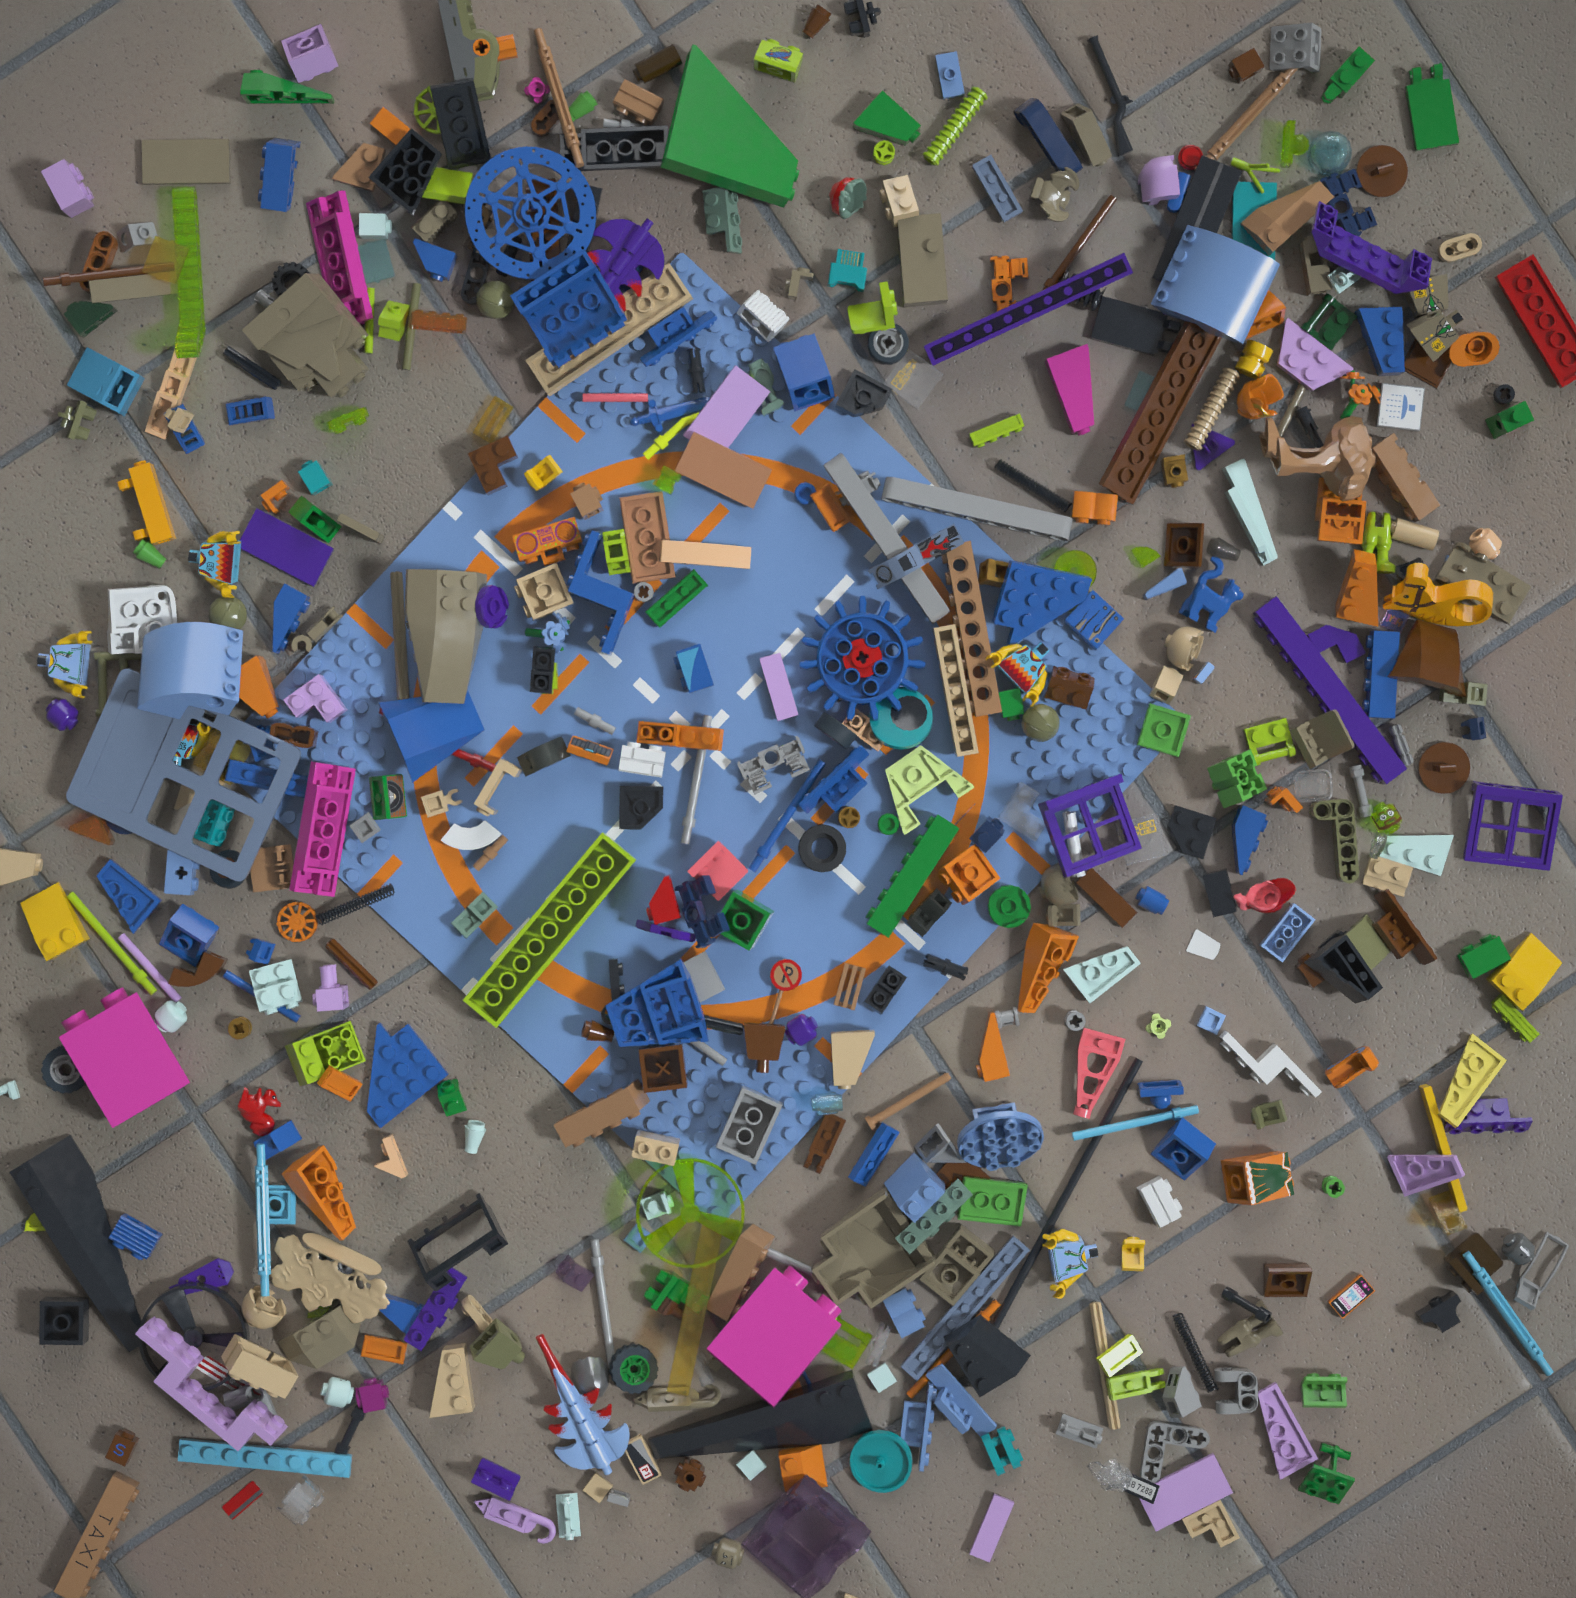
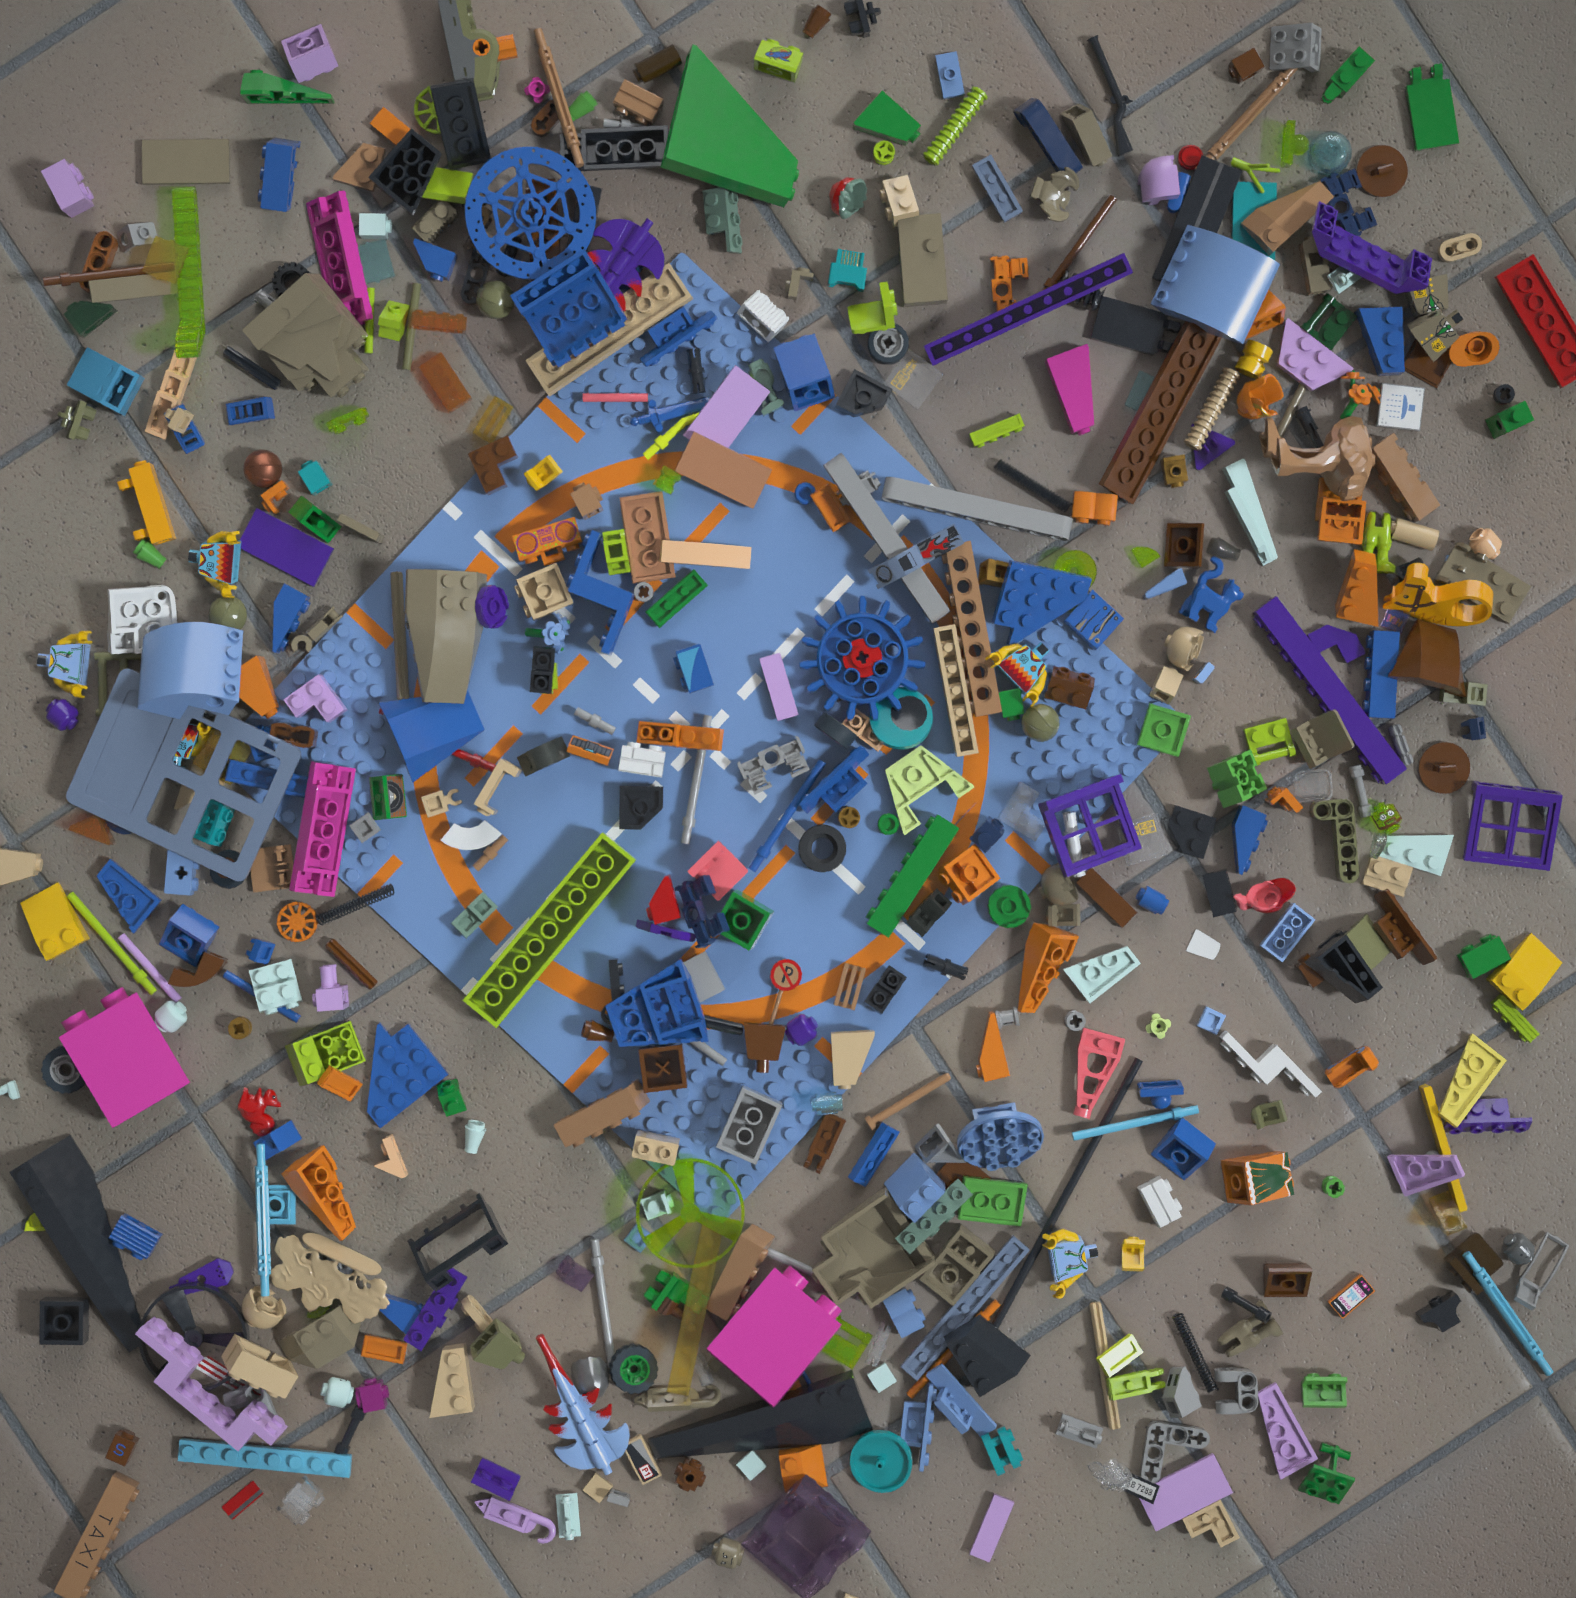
none -> copper piece [243,449,282,488]
none -> clear orange piece [419,352,472,413]

